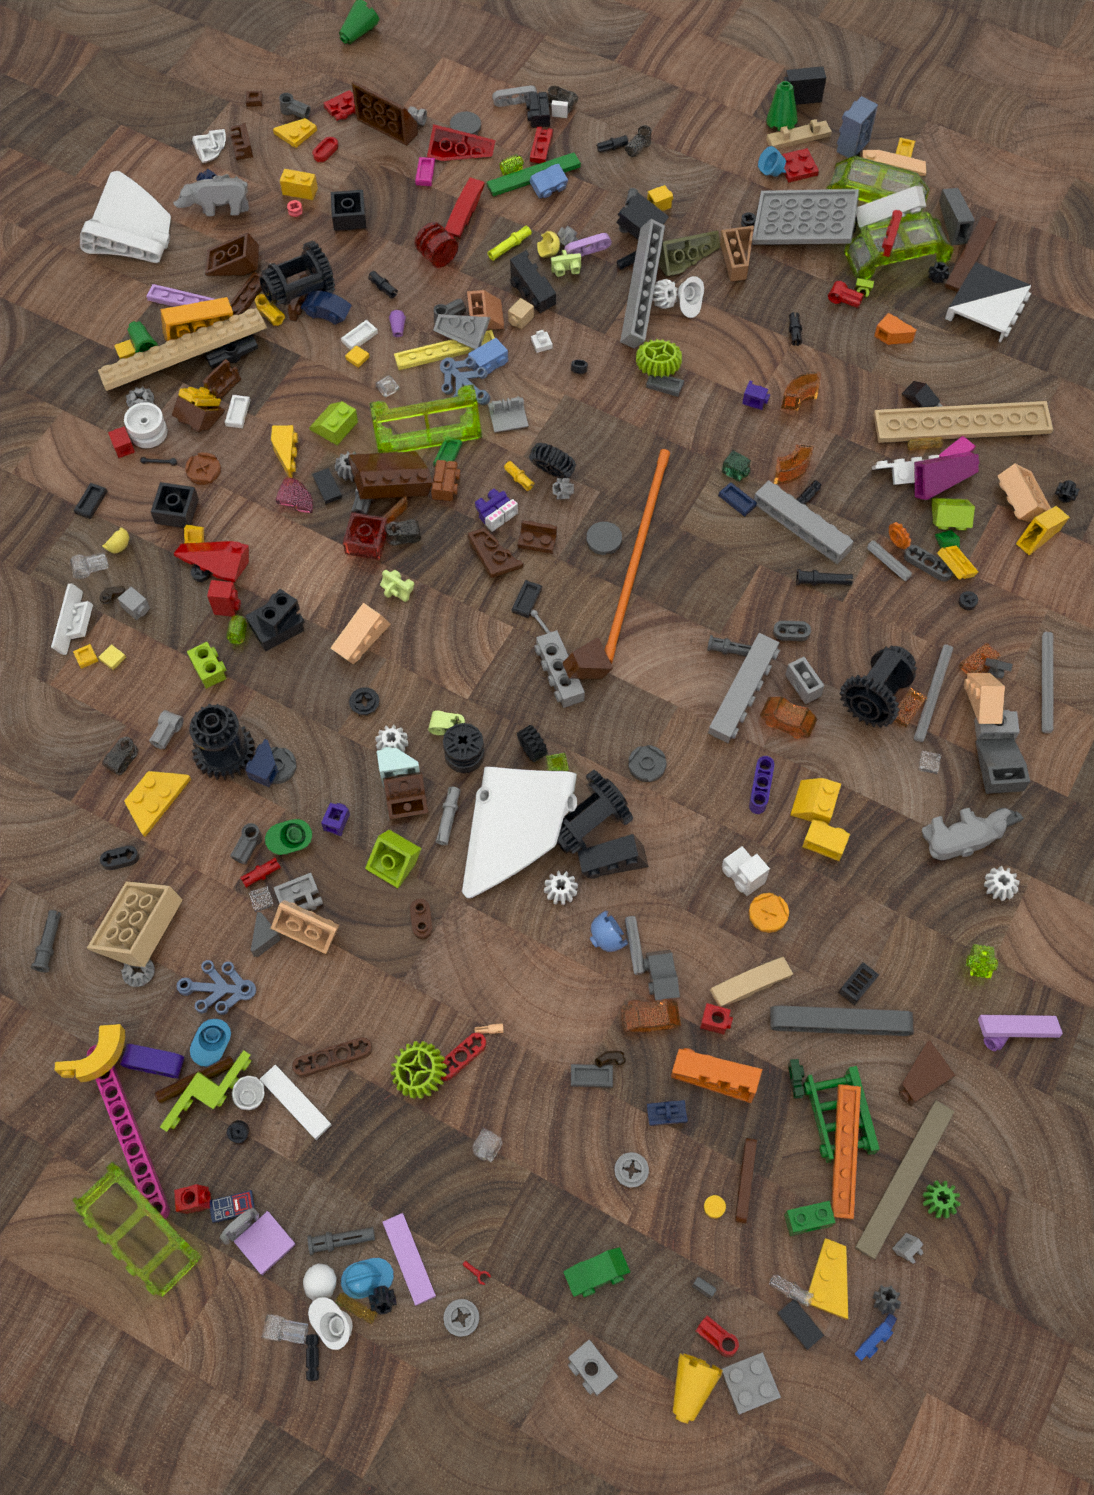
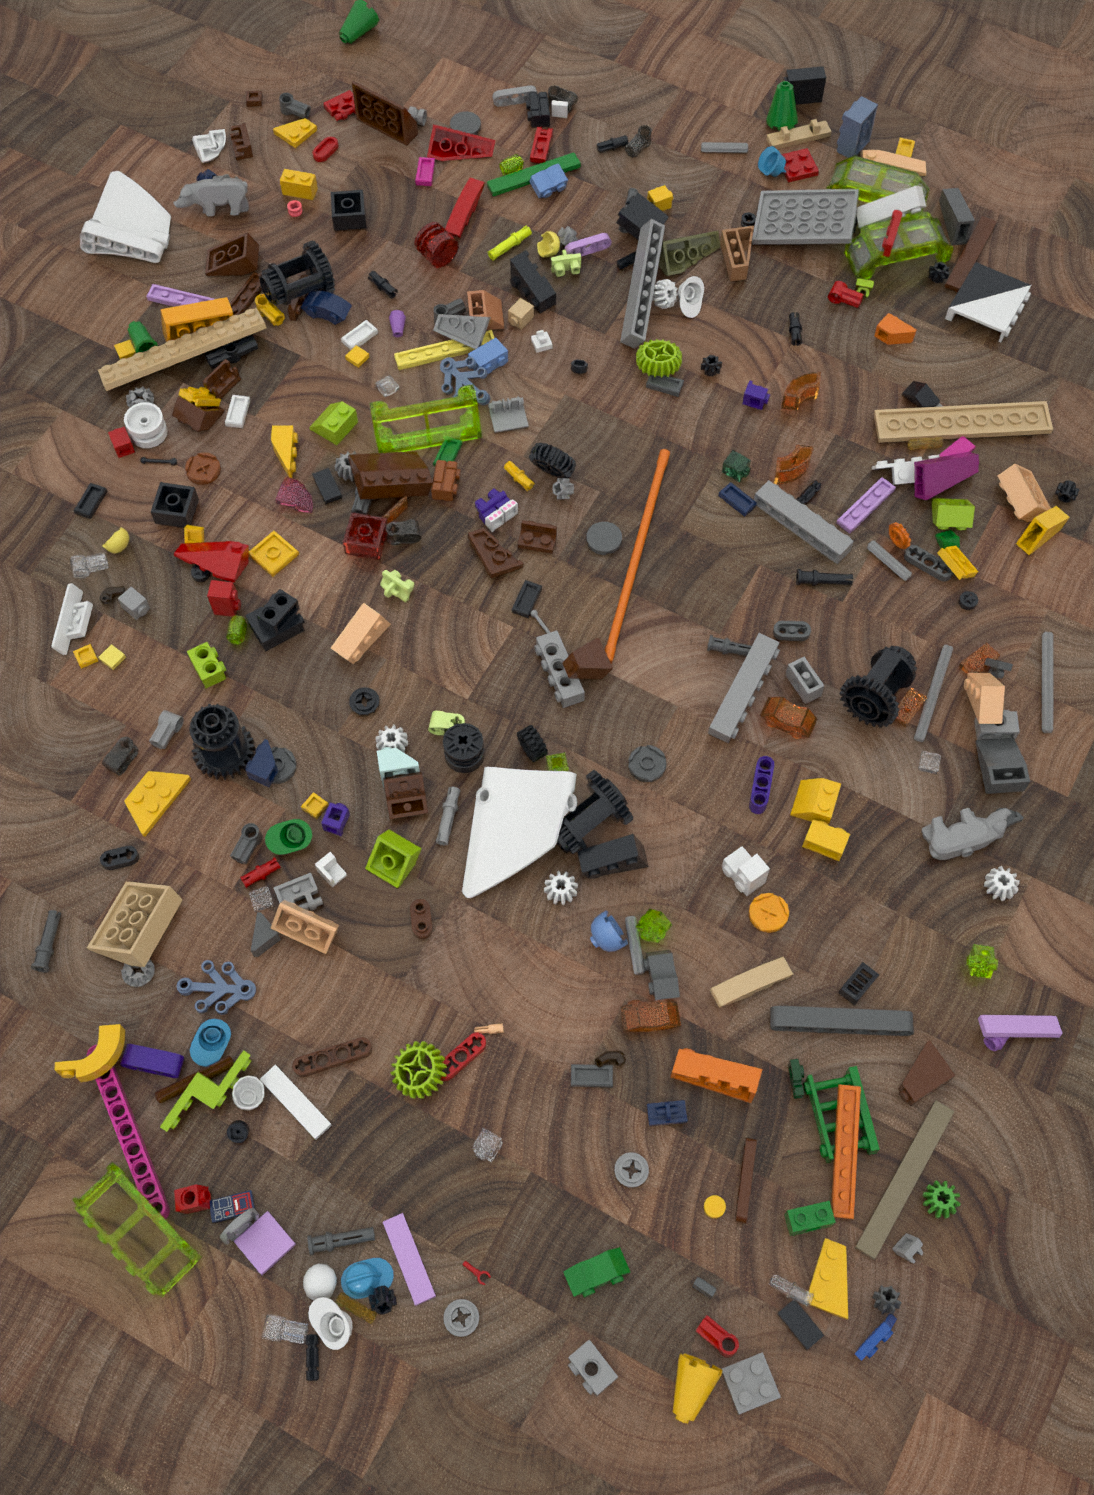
red brick [700,1003,733,1035] -> none
none -> yellow tile [249,531,299,577]
none -> yellow tile [301,792,329,820]
none -> white panel [315,852,347,888]
none -> clear neon green brick [635,908,672,943]
none -> black gear [700,355,722,377]
none -> light grey axle [701,142,748,153]
none -> lavender tile [836,477,896,534]

